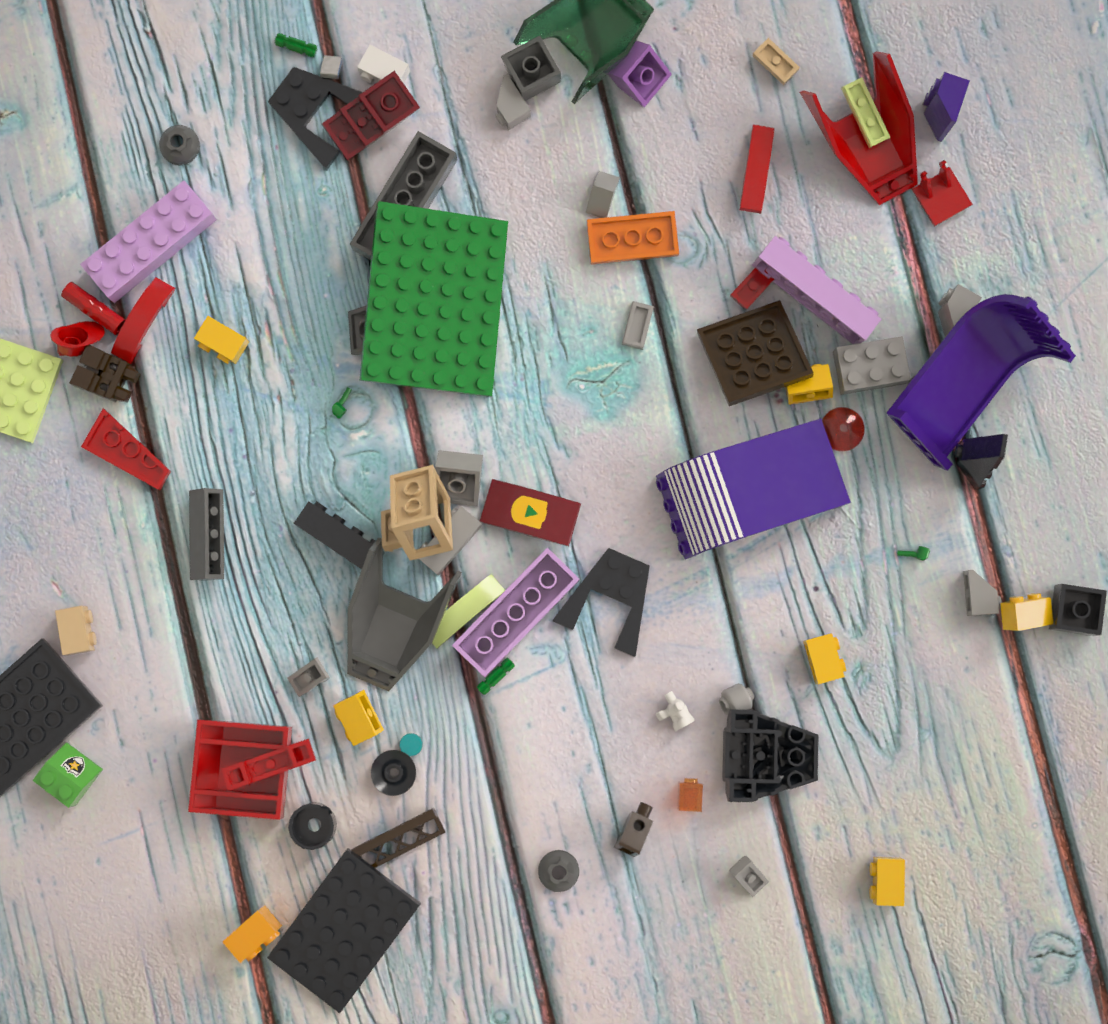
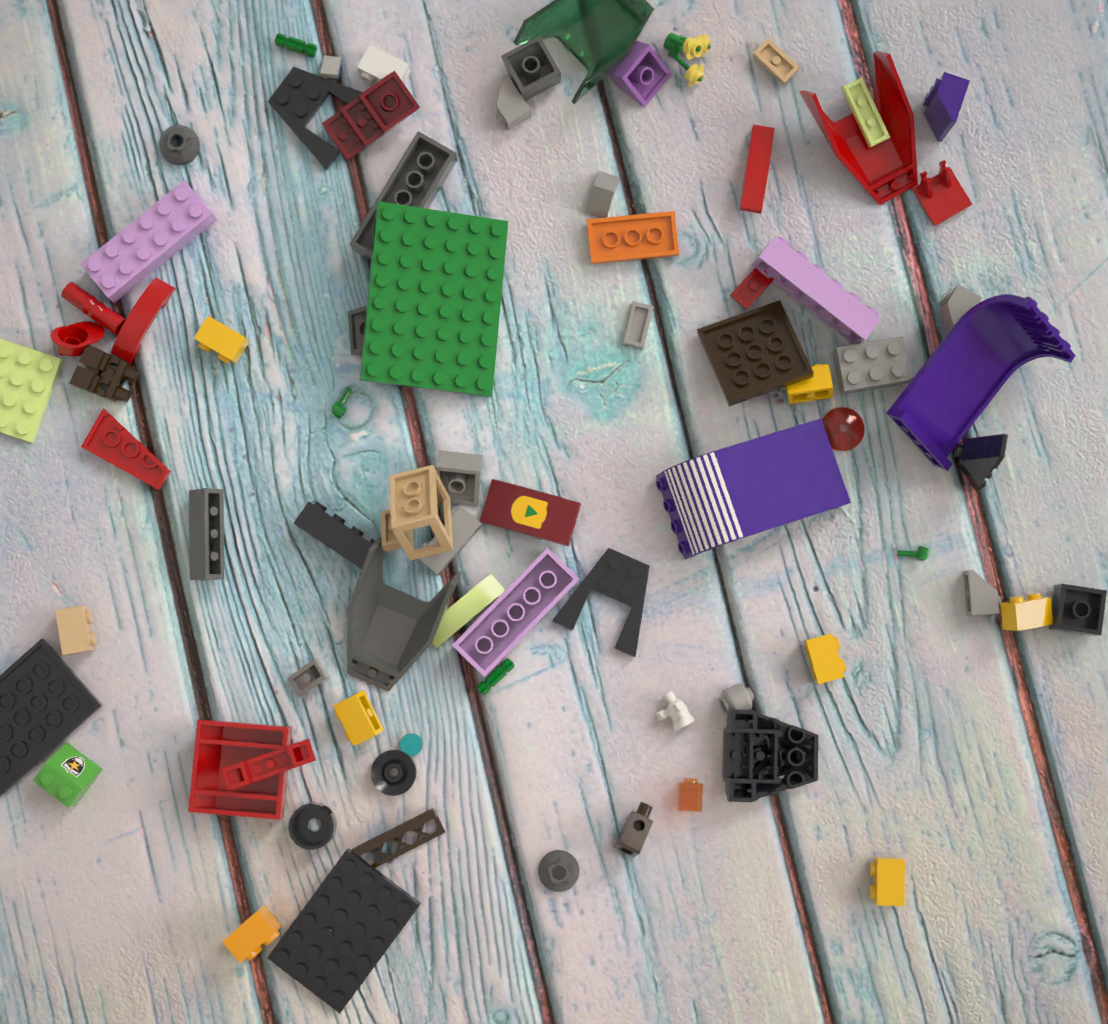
light grey slope [729,856,769,897] -> none
none -> light yellow plant [664,33,711,87]

